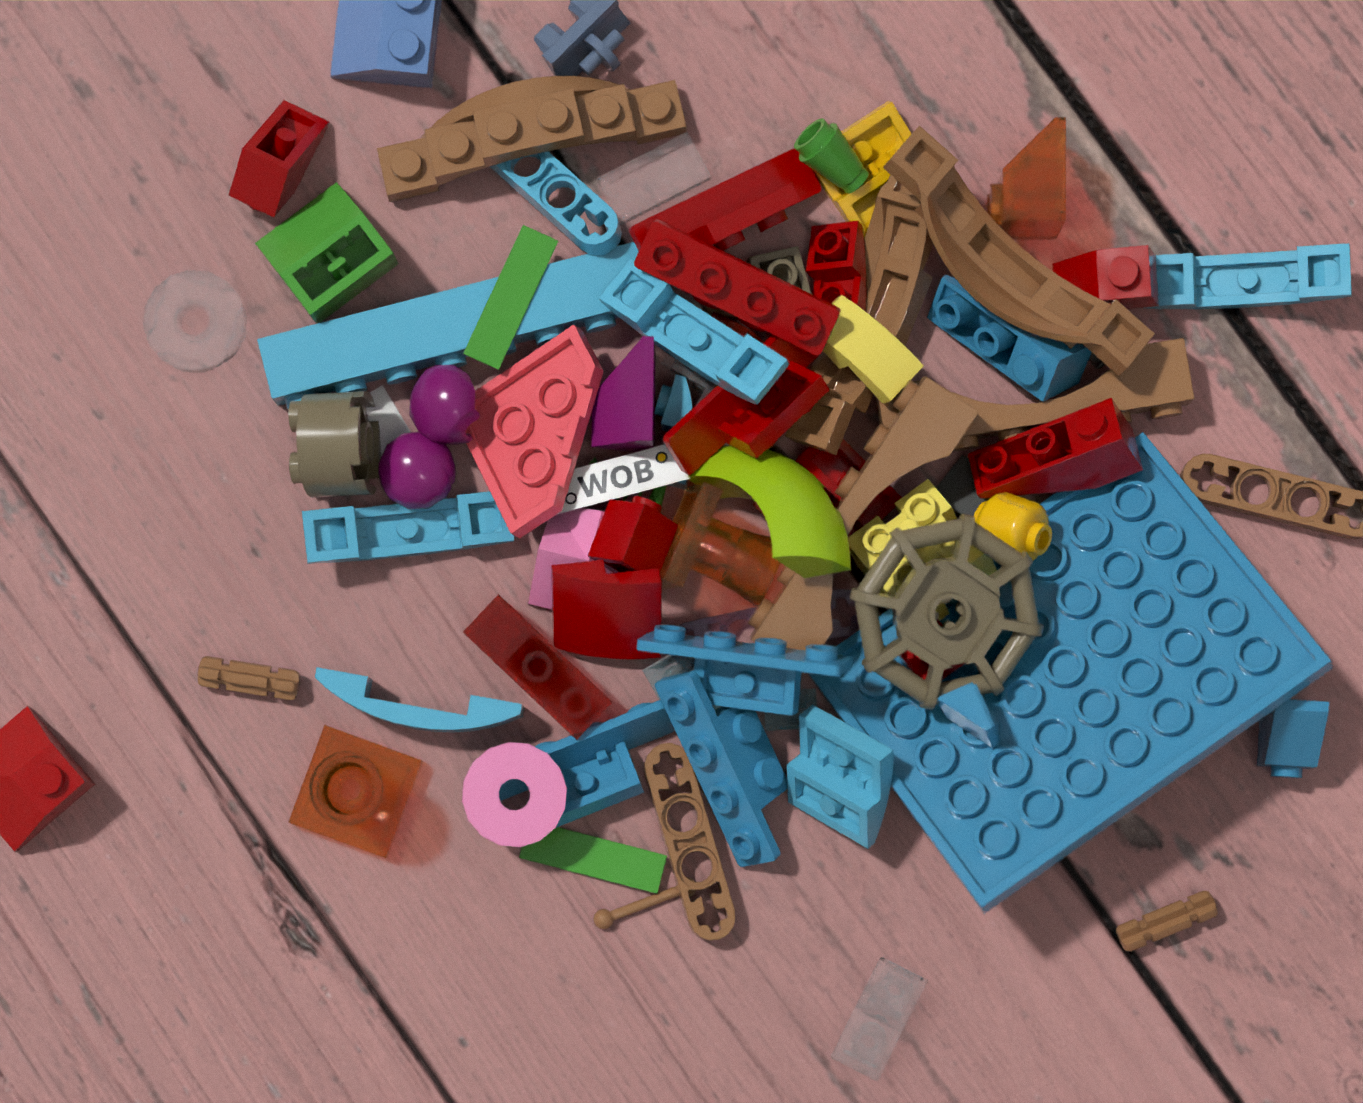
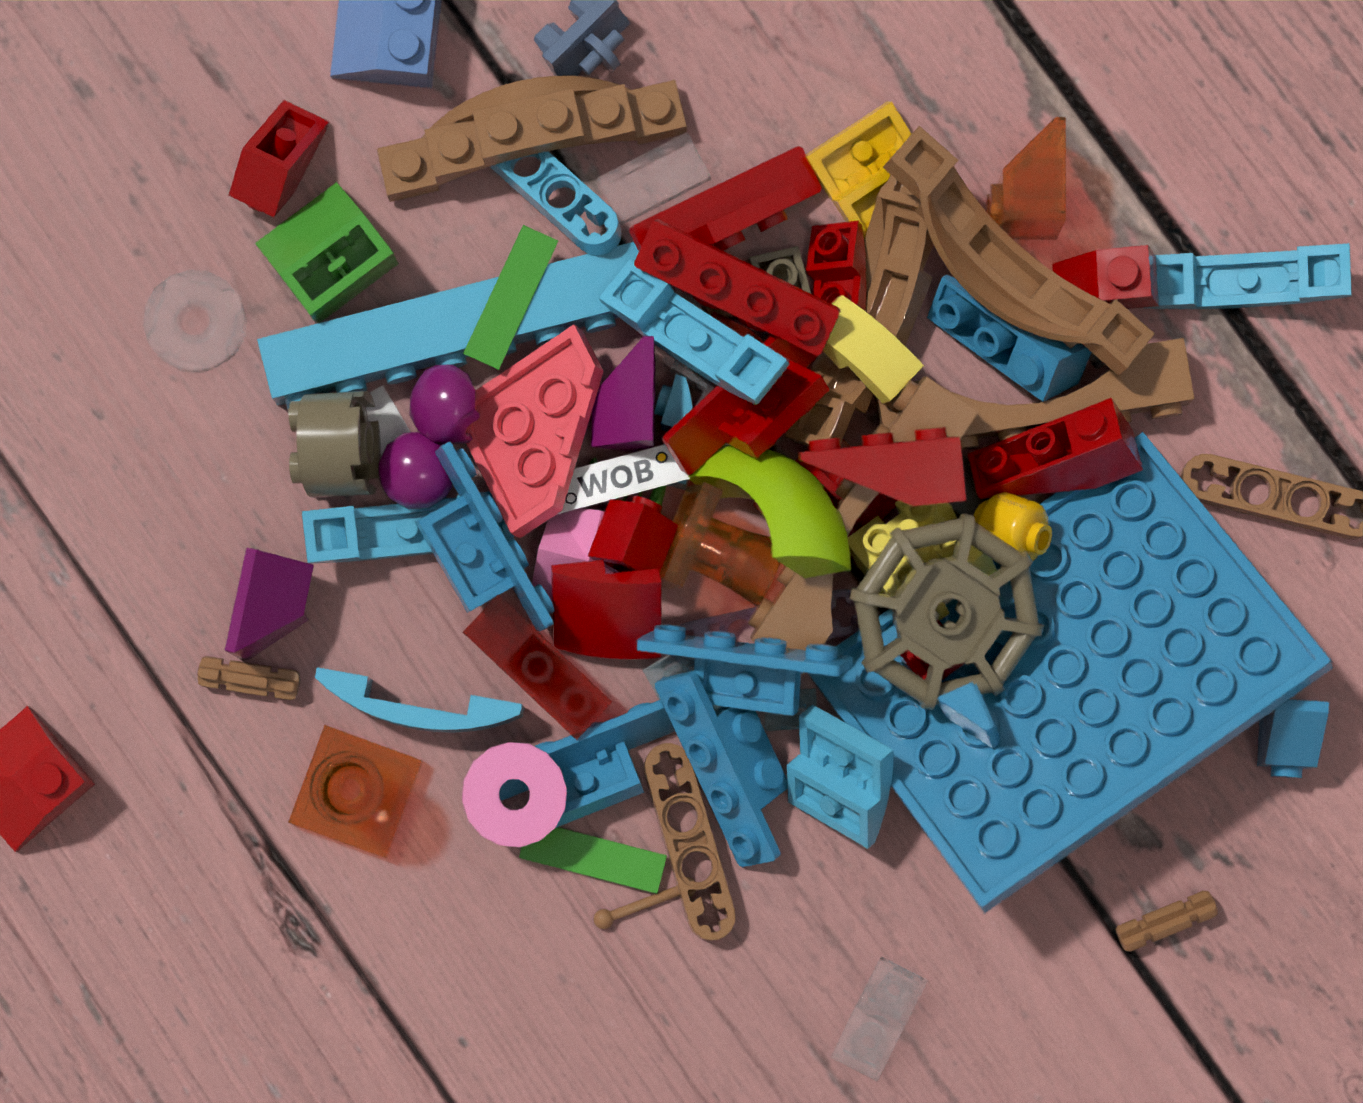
bright green cone [794,118,869,194] -> none
none -> magenta slope [224,547,314,660]
none -> dark azure bracket [416,441,555,632]
none -> red slope [798,427,966,506]

